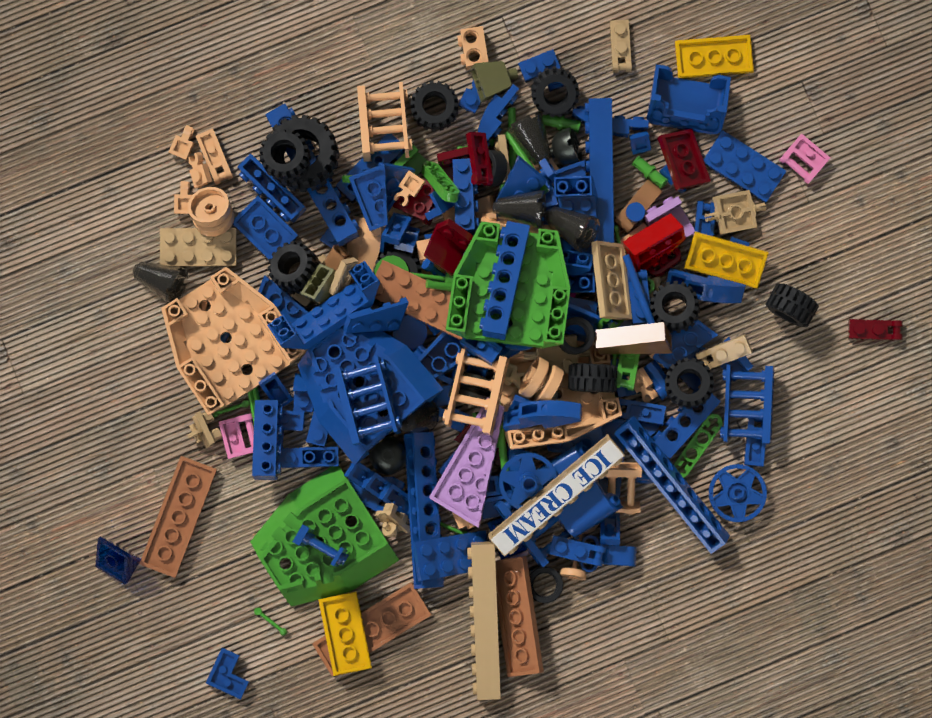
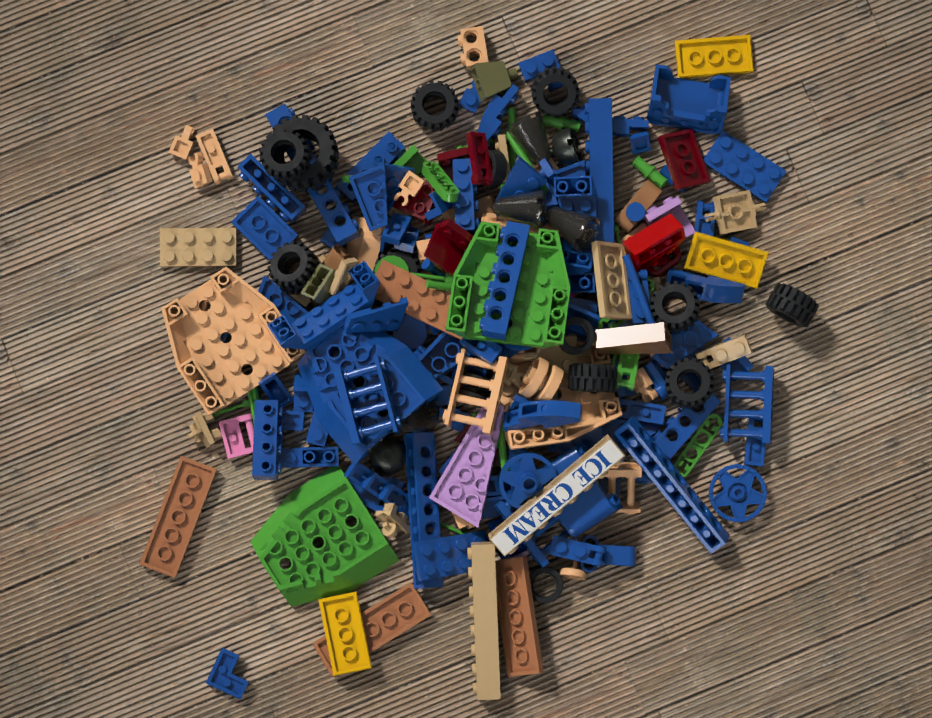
clear blue slope [95,536,141,585] -> none
clear smoke cone [133,261,188,303] -> none
light nougat plate [174,181,192,214] -> none
light nougat wheel [188,187,235,236] -> none
bright green hinge [254,608,287,636] -> none
blue fence [292,524,349,567] -> none
light nougat fence [357,82,413,162] -> none
blue slope [599,513,620,546] -> none
tan plate [610,20,632,73] -> none
bright pink plate [779,133,830,184] -> none
dark red plate [848,319,903,341] -> none

